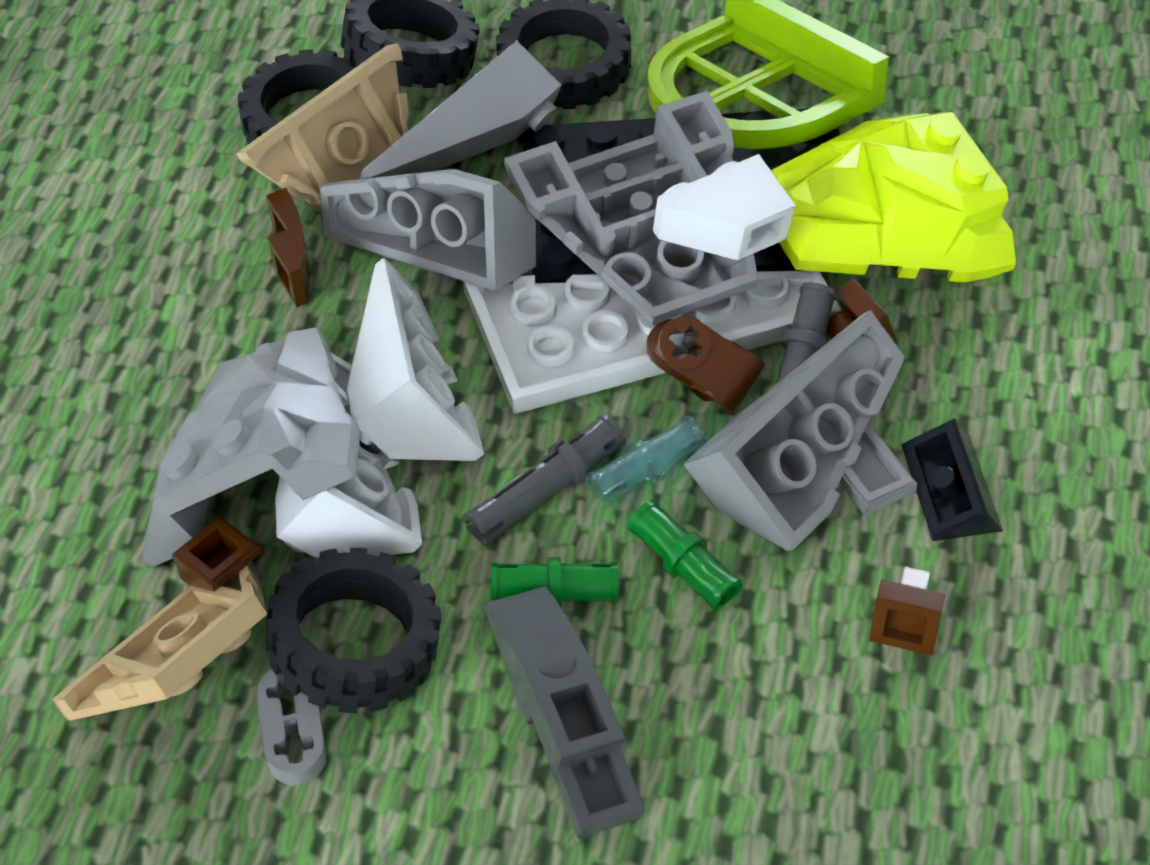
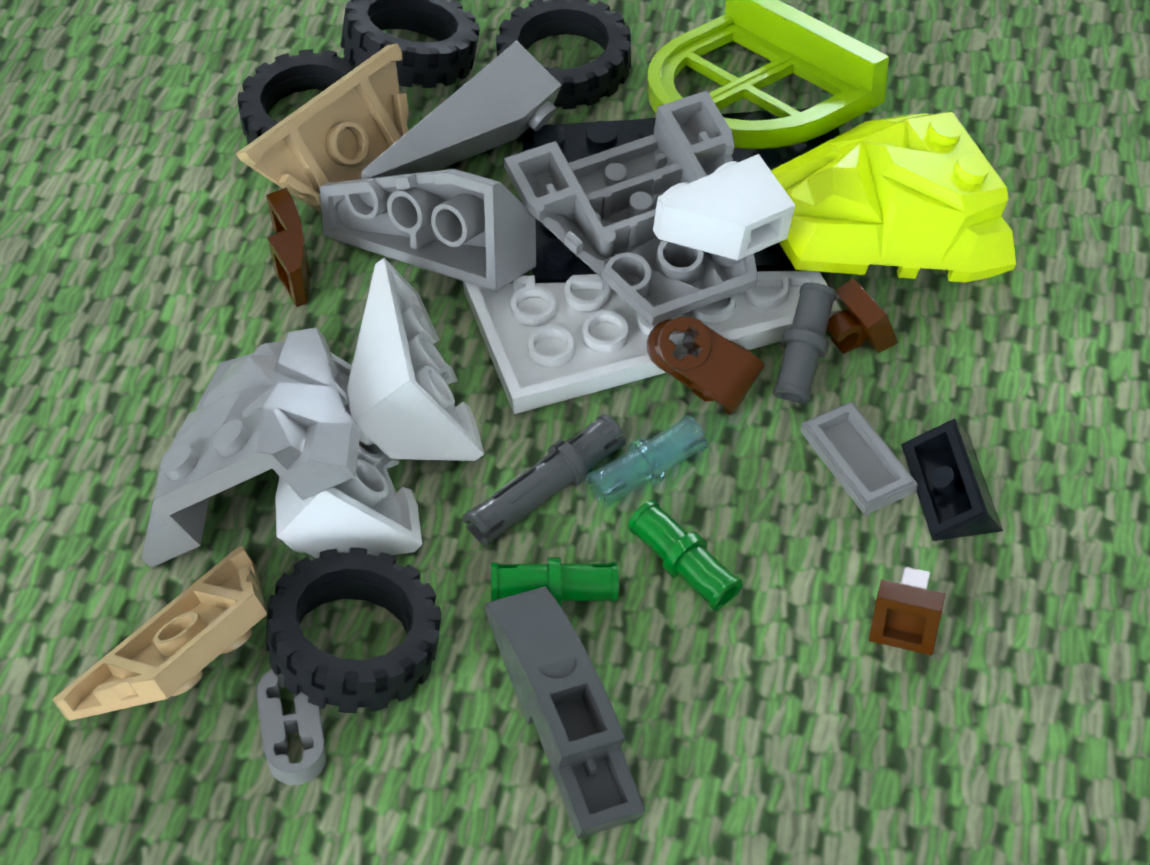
reddish brown slope [172,516,262,592] -> none
light grey wedge [683,310,905,551] -> none

